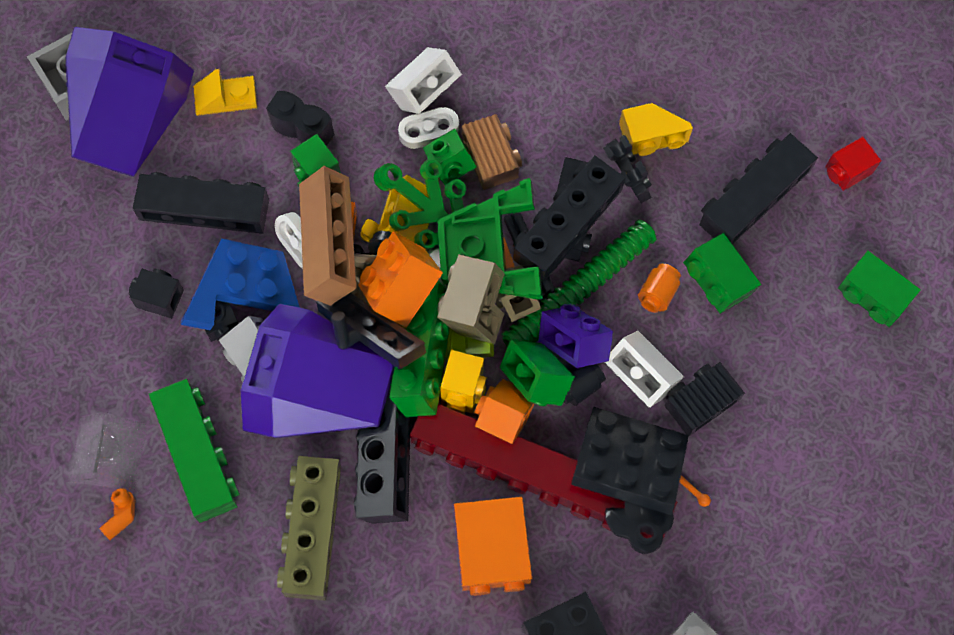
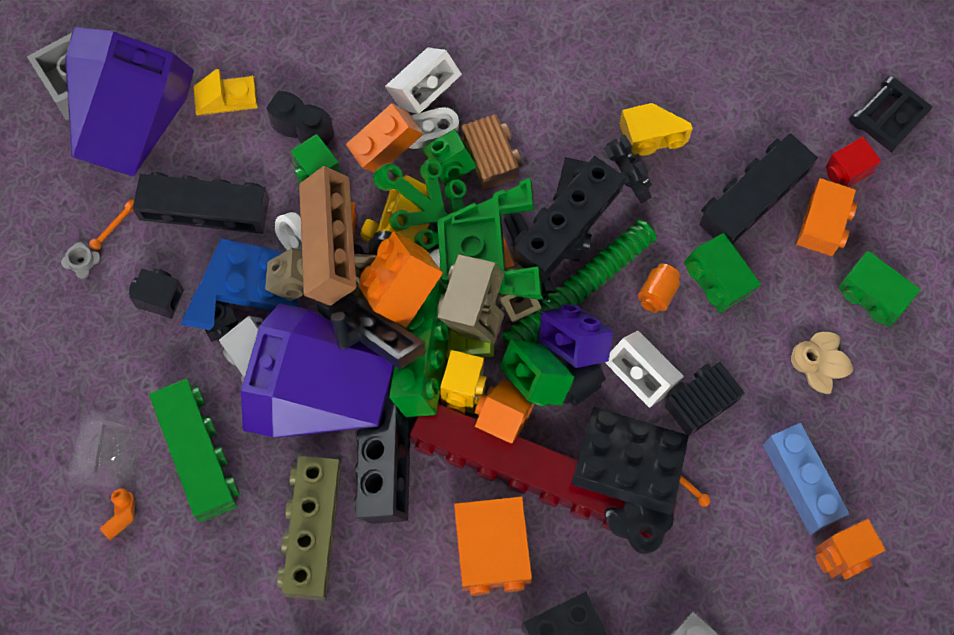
none -> light grey plate [61,242,101,279]
none -> orange hinge [89,199,134,251]
none -> dark tan brick [265,248,304,301]
none -> orange brick [346,103,424,172]
none -> medium blue brick [763,423,849,535]
none -> tan plate [791,332,853,394]
none -> orange brick [796,178,858,256]
none -> orange brick [815,519,886,580]
none -> black plate [849,76,933,152]

